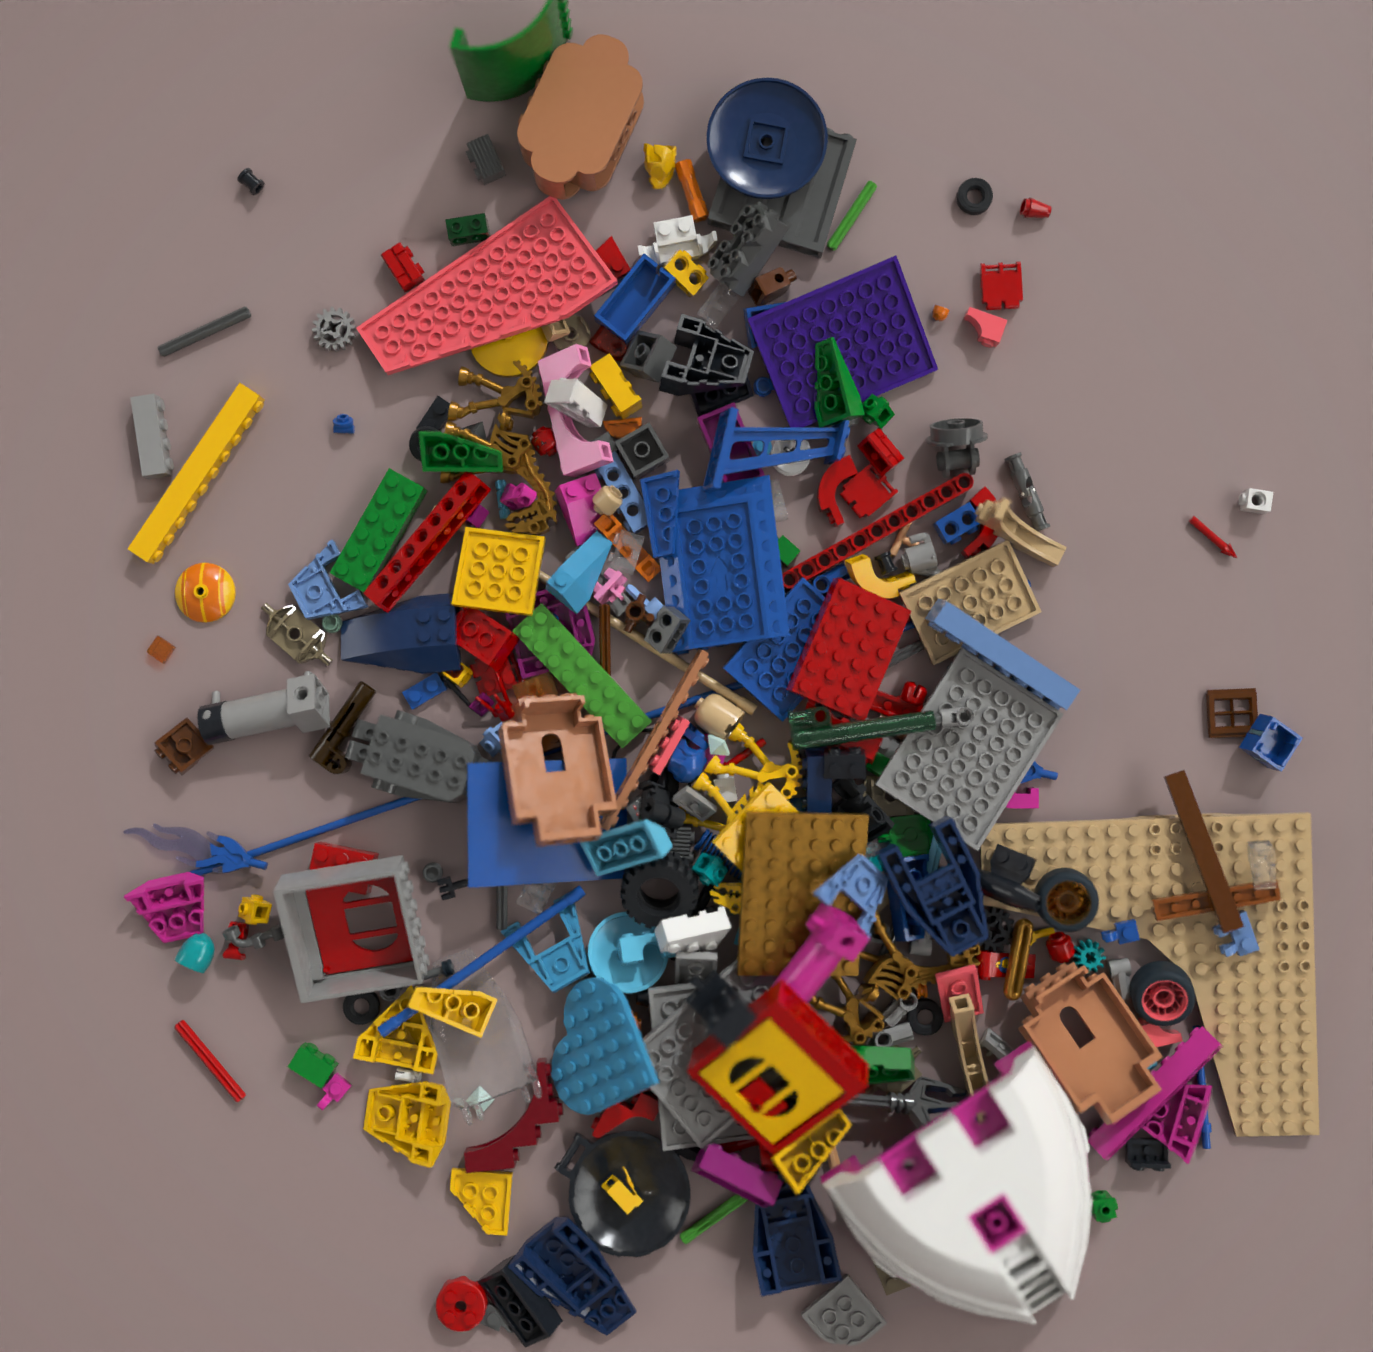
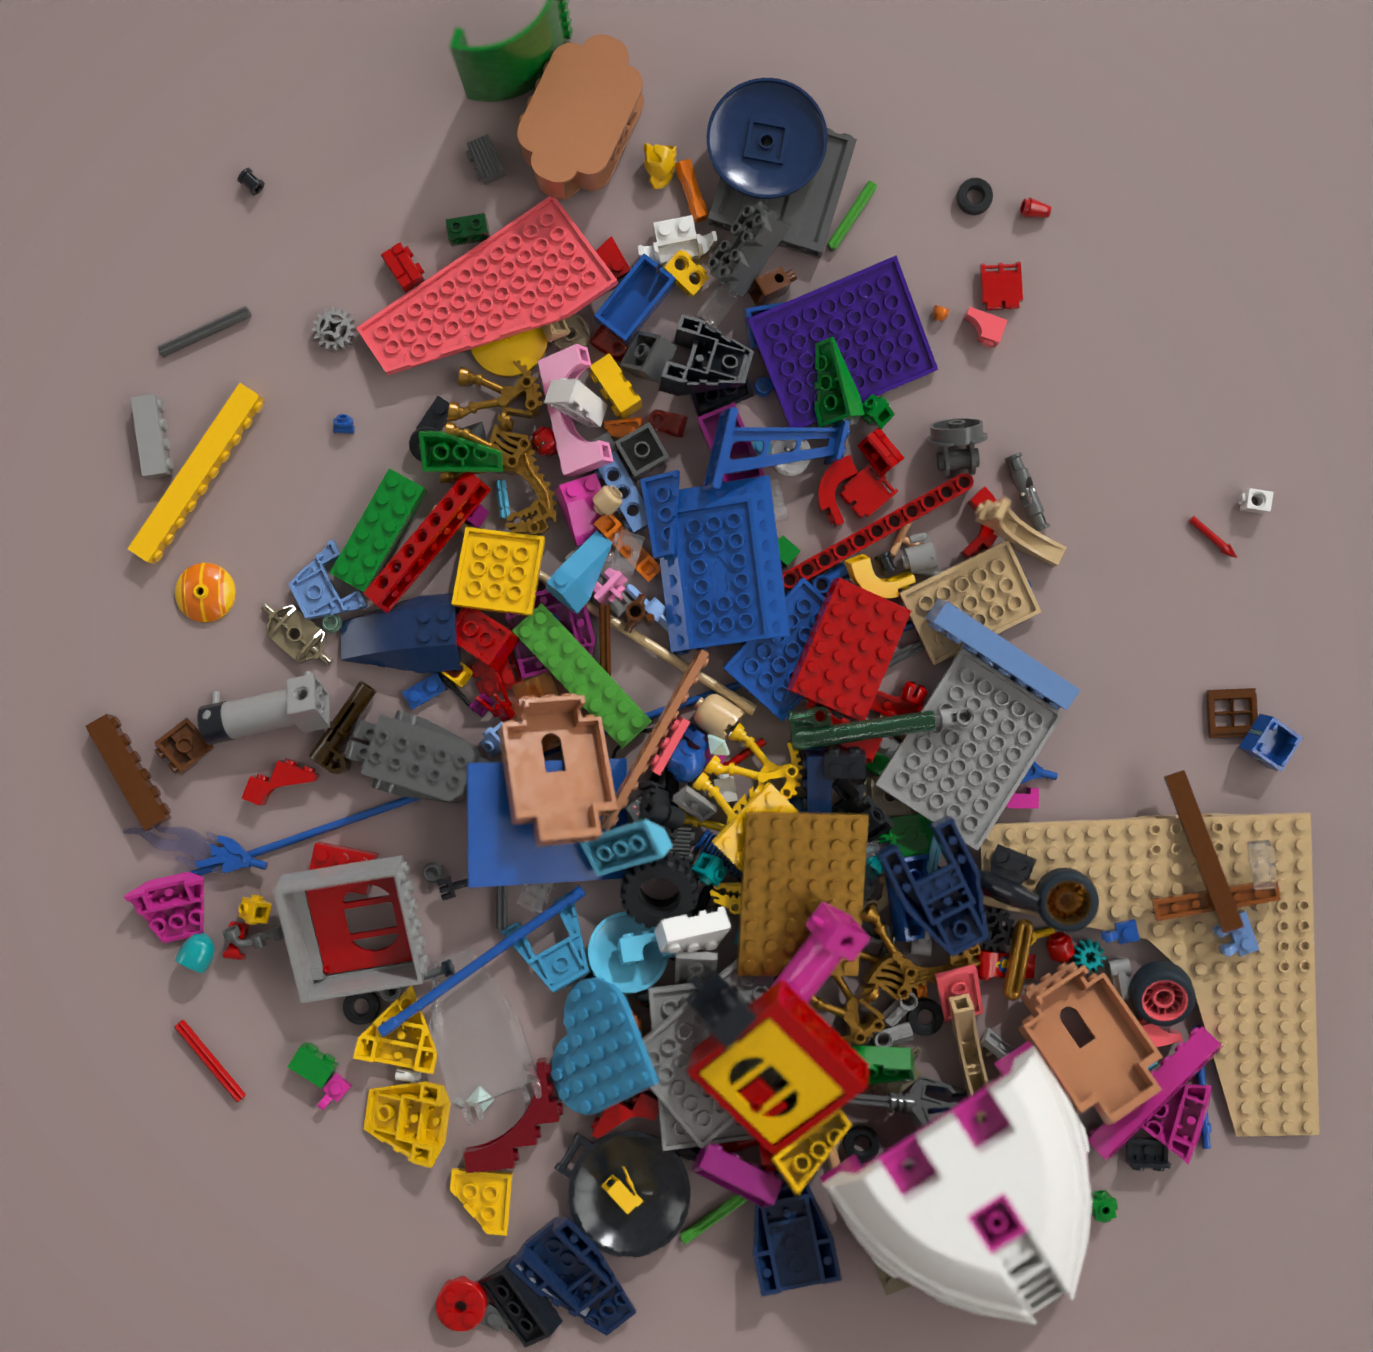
clear orange tile [146,635,176,663] -> none
yellow wedge [407,987,498,1038] -> none
dark pink leg [500,483,537,510] -> none
dark grey brick [644,606,691,654] -> none
light grey plate [801,1274,887,1346] -> none
medium blue wing [813,854,889,938] -> none
blue brick [932,502,980,545] -> none
none -> reddish brown brick [85,714,172,831]
none -> red arch [241,758,320,806]
none -> clear red piece [648,409,688,438]
none -> black tyre [843,1125,880,1163]

